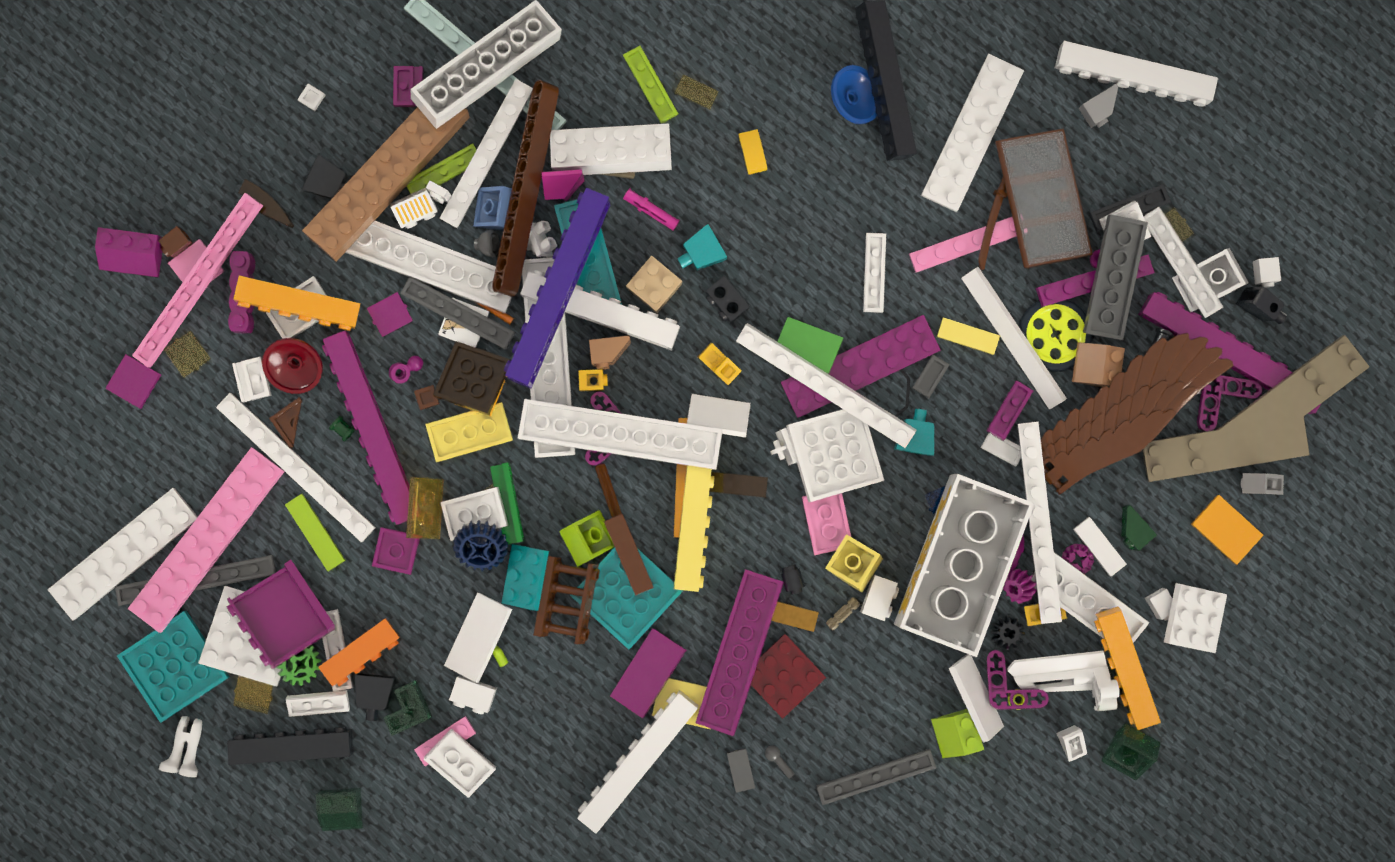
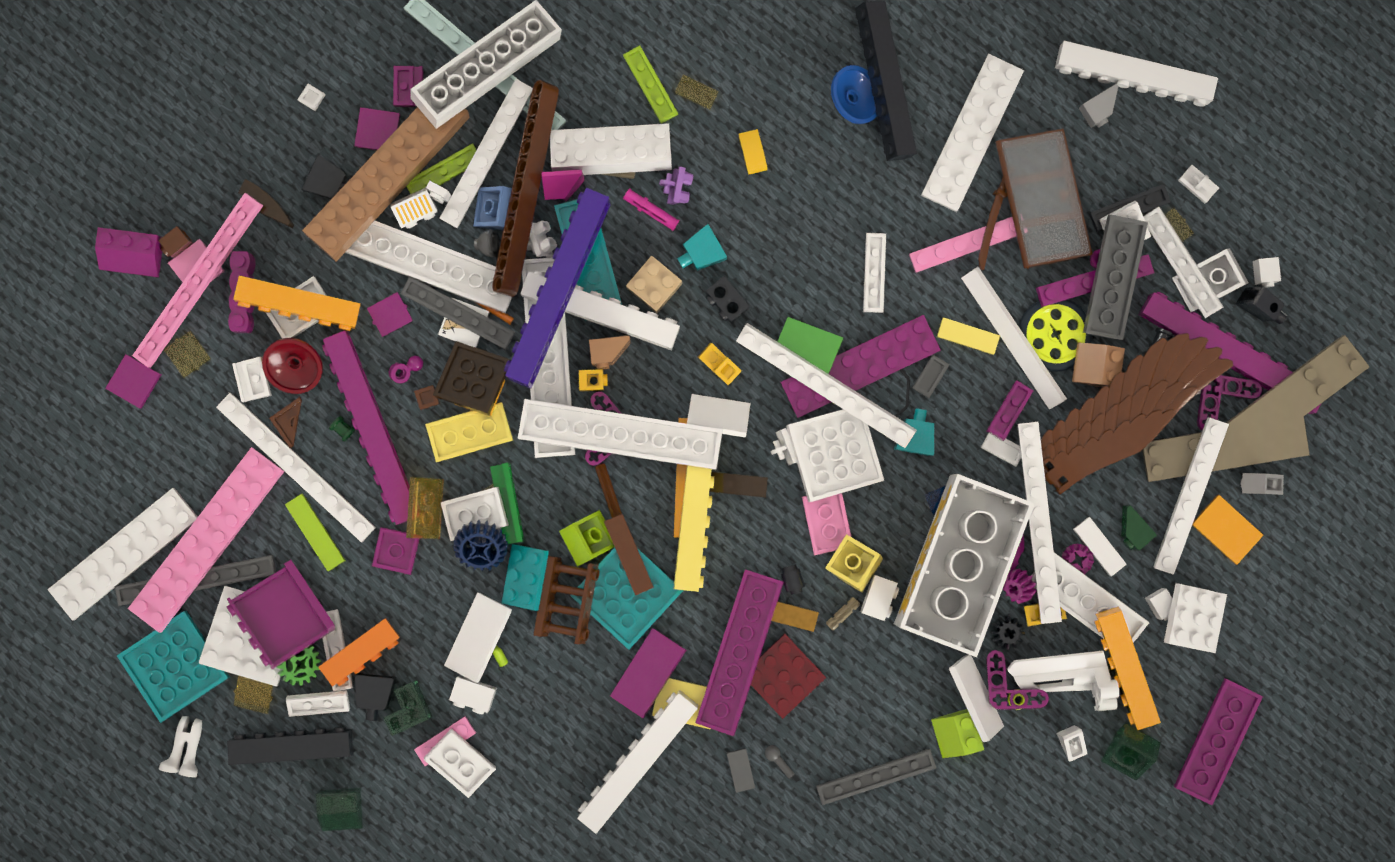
none -> magenta tile [354,107,400,150]
none -> medium lavender hips [659,167,693,205]
none -> white plate [1154,417,1229,574]
none -> magenta plate [1174,678,1263,805]
none -> white hips [1178,165,1219,204]

